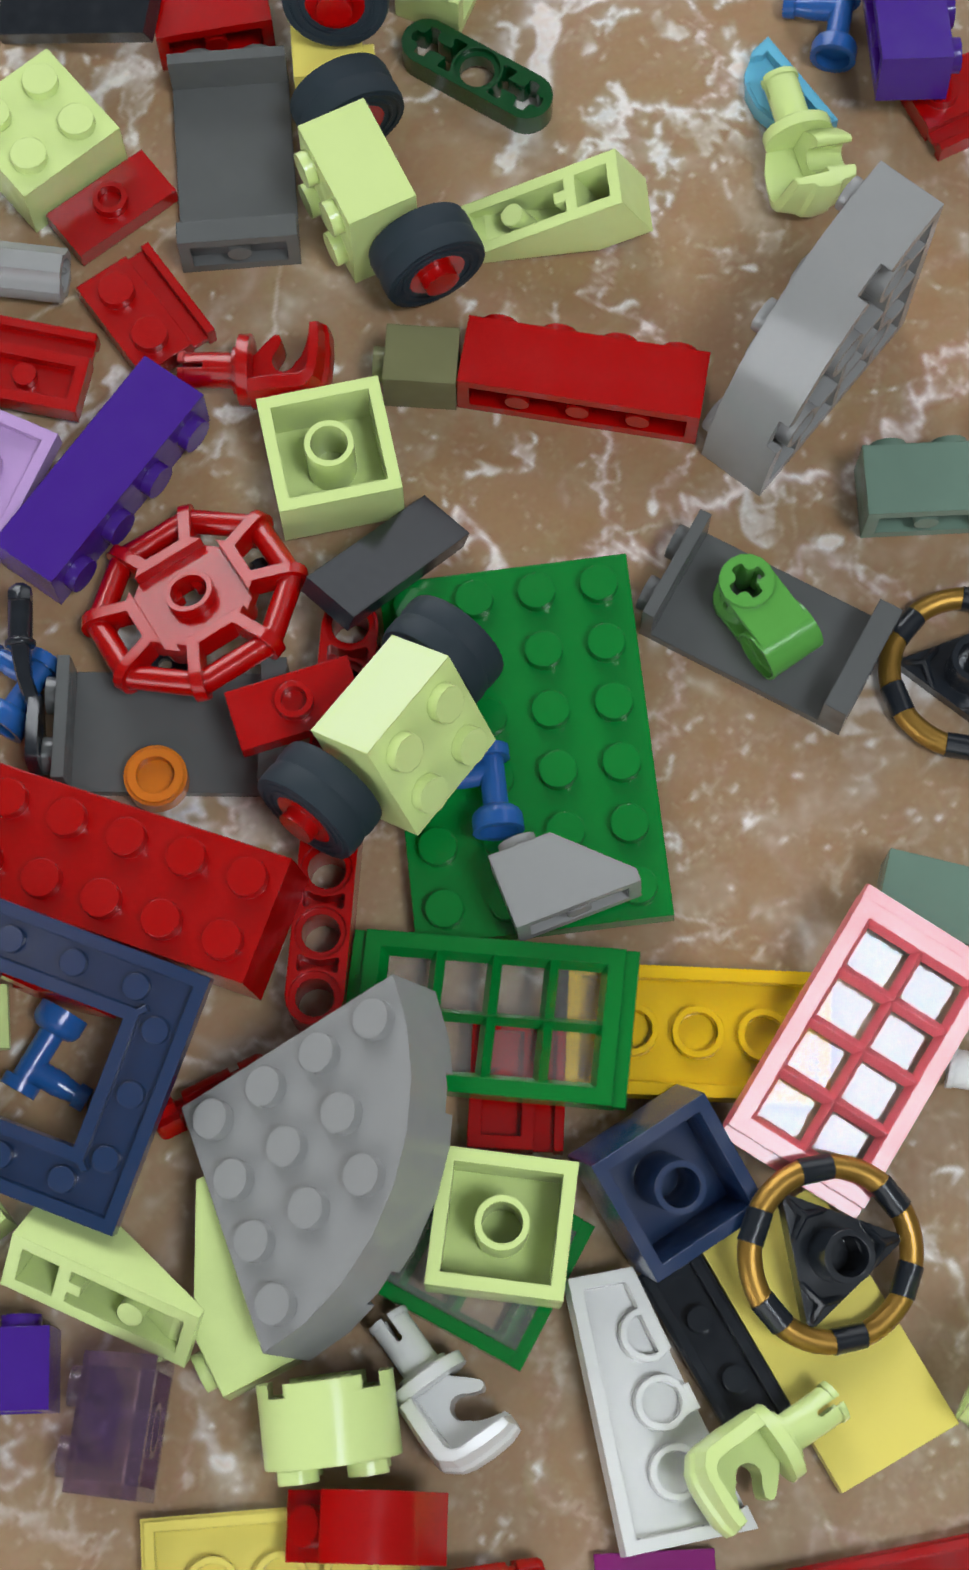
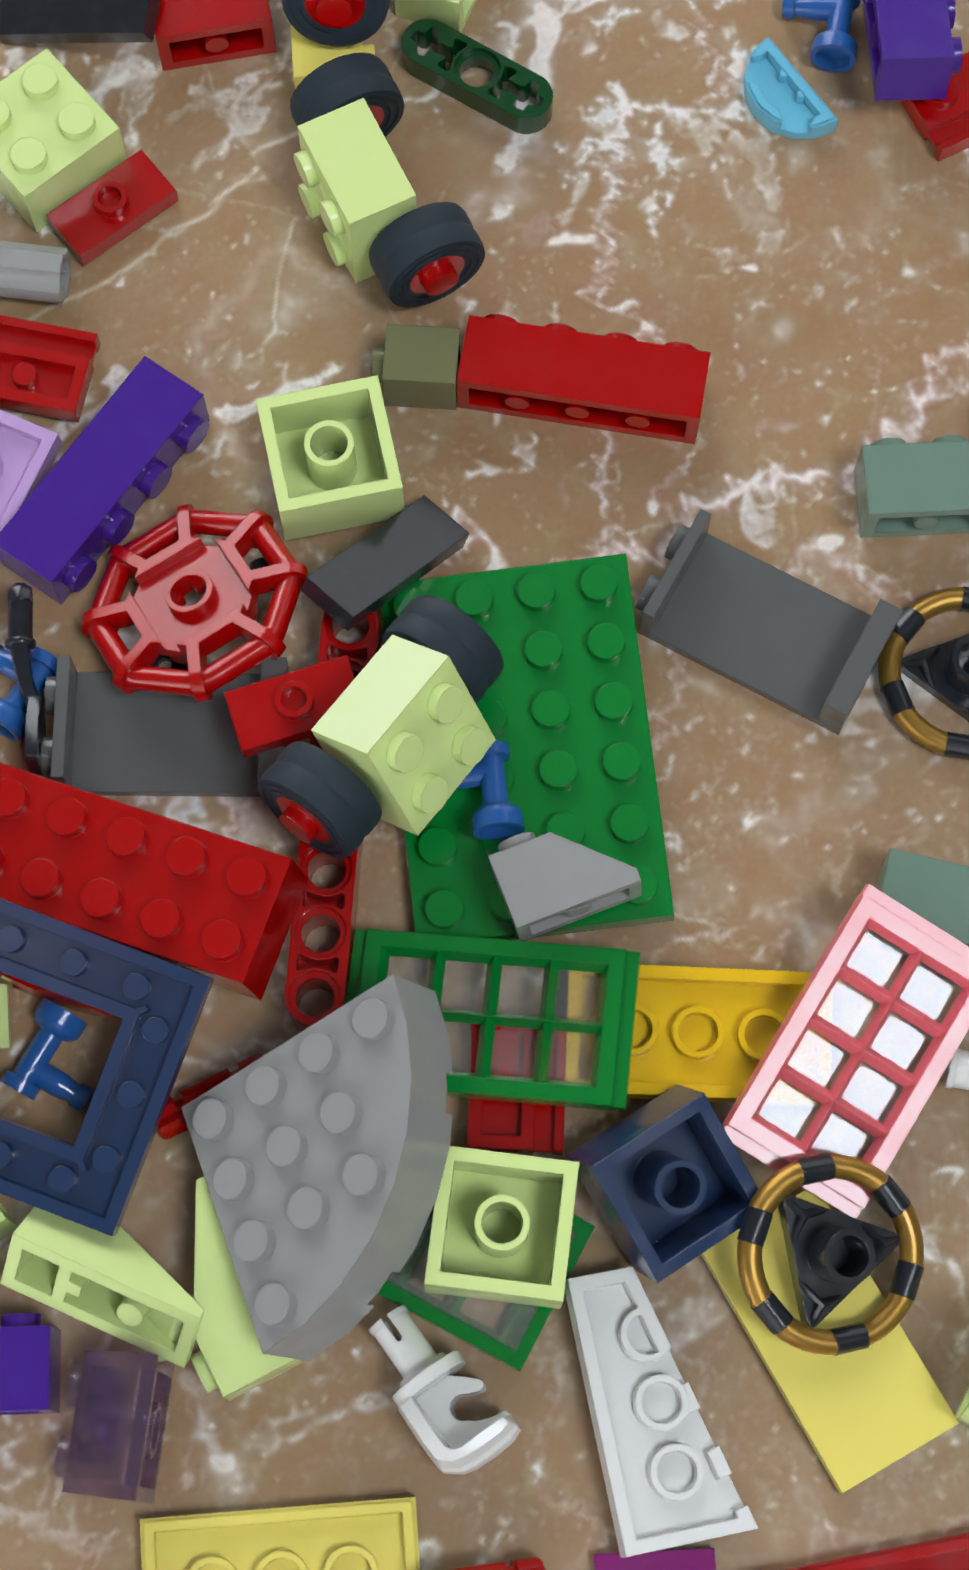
red plate [76,242,217,371] -> none
orange tile [123,745,190,812] -> none
dark grey panel [166,44,302,273] -> none
red piece [177,321,335,410] -> none
yellowish green brick [256,1367,403,1487] -> none
red brick [285,1489,448,1566] -> none
yellowish green slope [460,149,653,263] -> none
black tile [638,1254,791,1425] -> none
yellowish green piece [684,1381,850,1538] -> none
light grey brick [701,161,944,496] -> none
bright green piece [712,554,824,681] -> none
yellowish green piece [760,66,856,217] -> none

